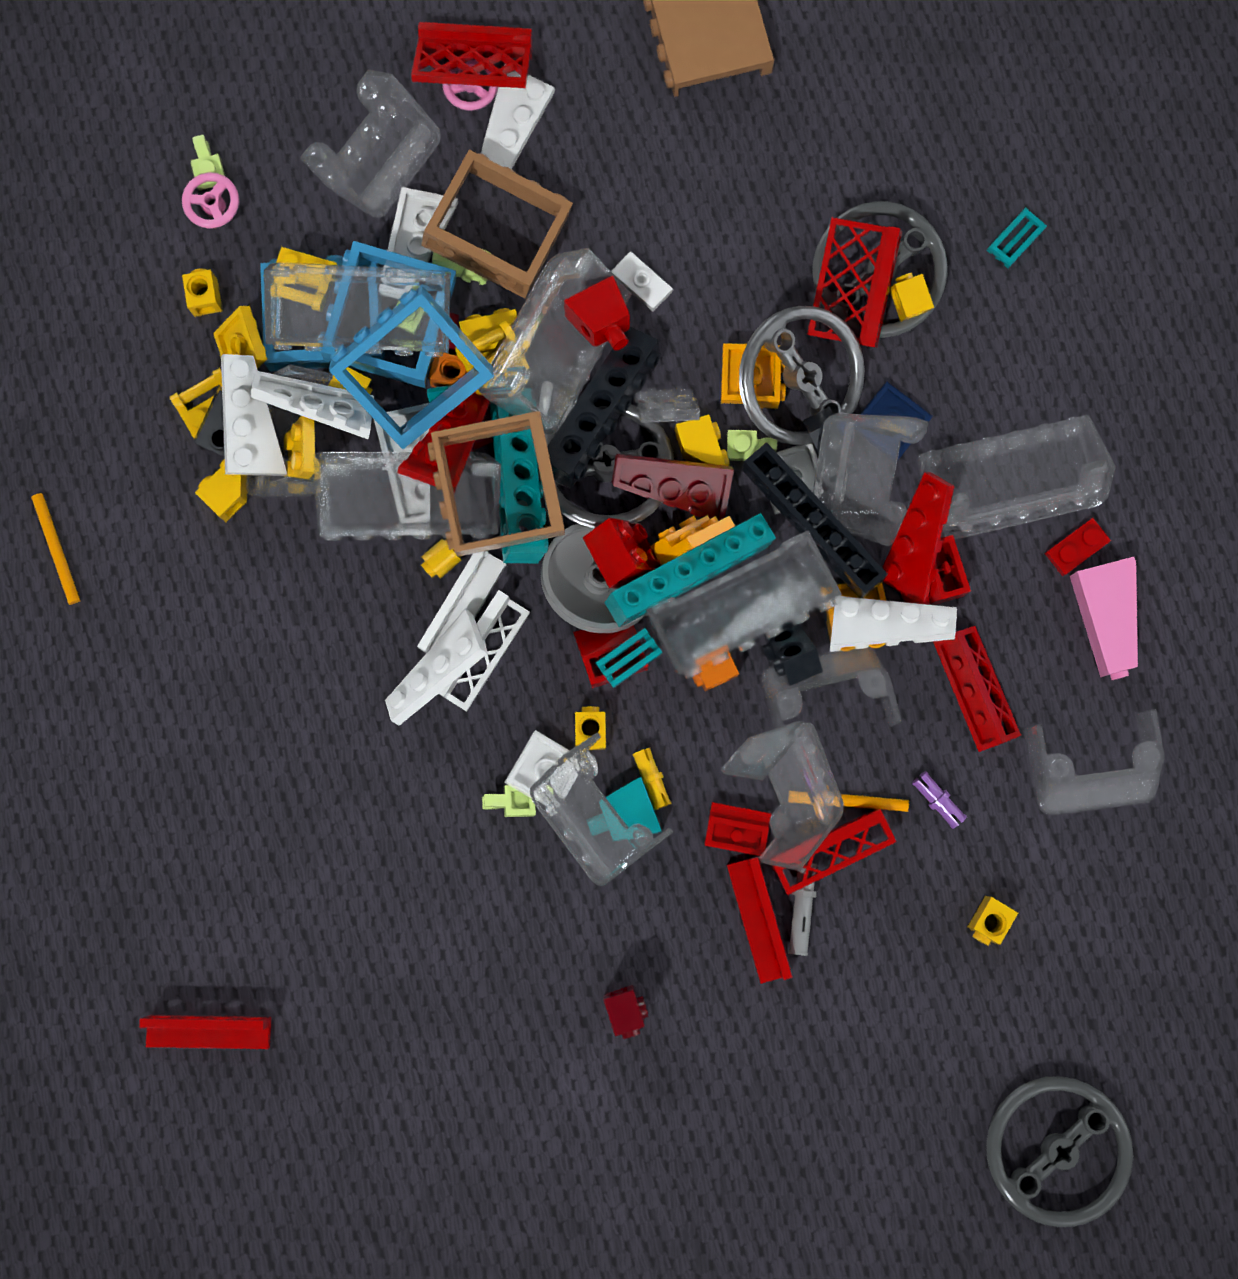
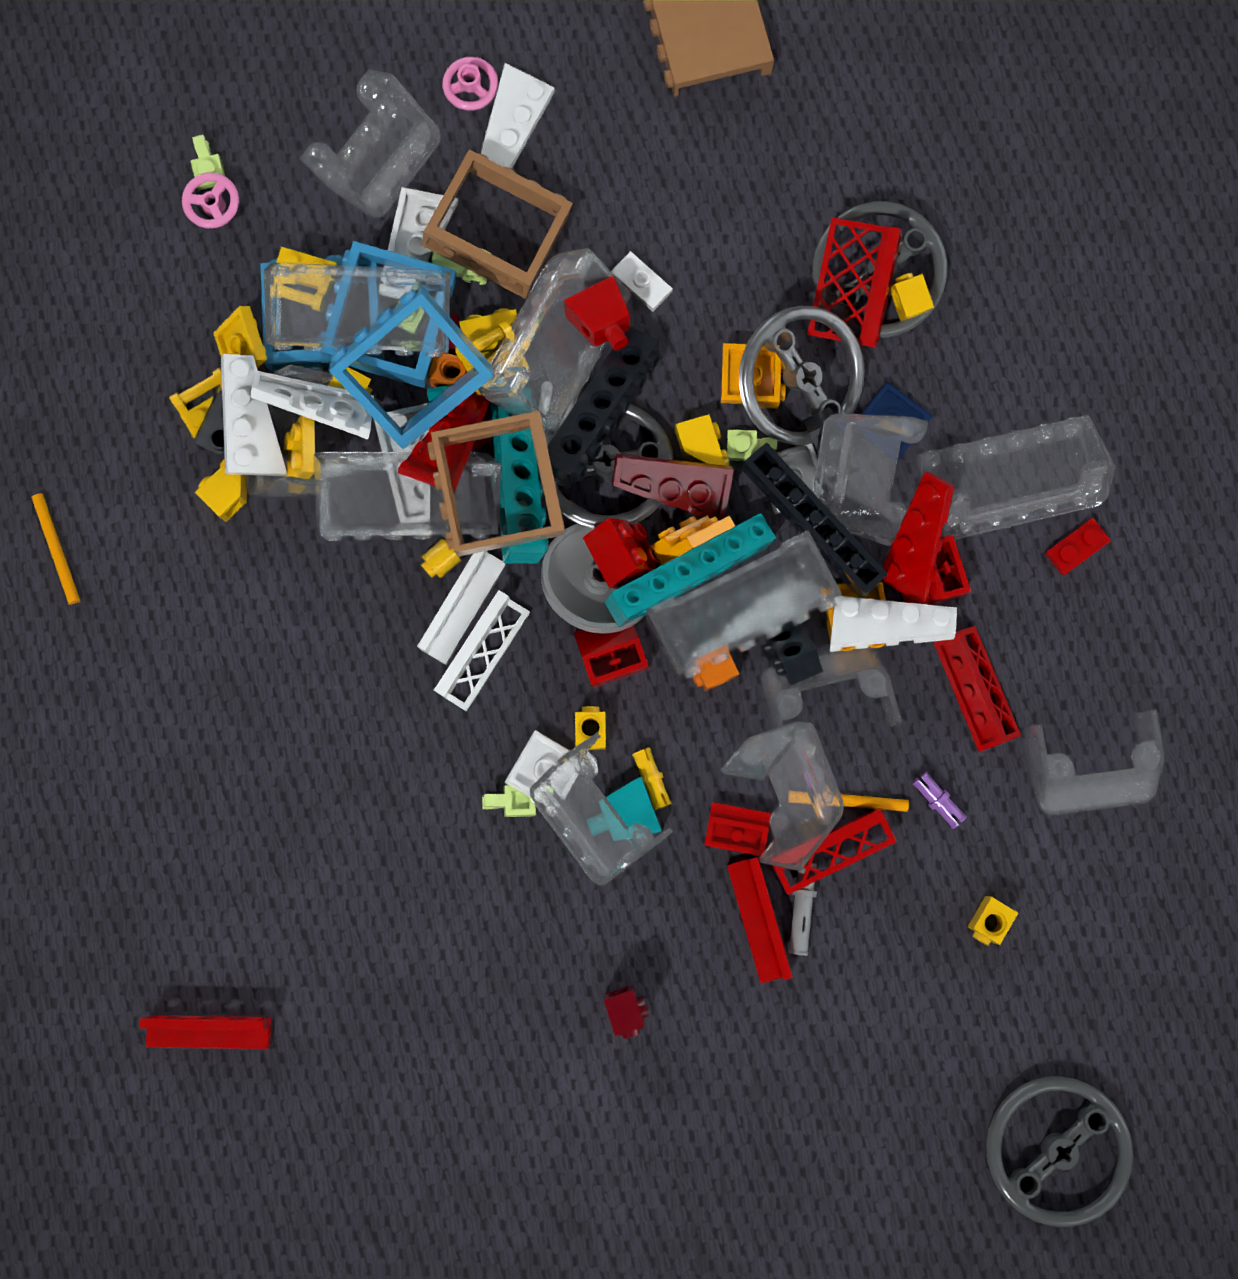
yellow brick [182,269,223,317] -> none
white wing [385,609,487,725] -> none
red fence [411,22,532,89] -> none
teal tile [596,628,663,688] -> none
clear plate [635,386,700,423] -> none
teal tile [987,208,1047,268] -> none
bright pink slope [1070,557,1138,680] -> none

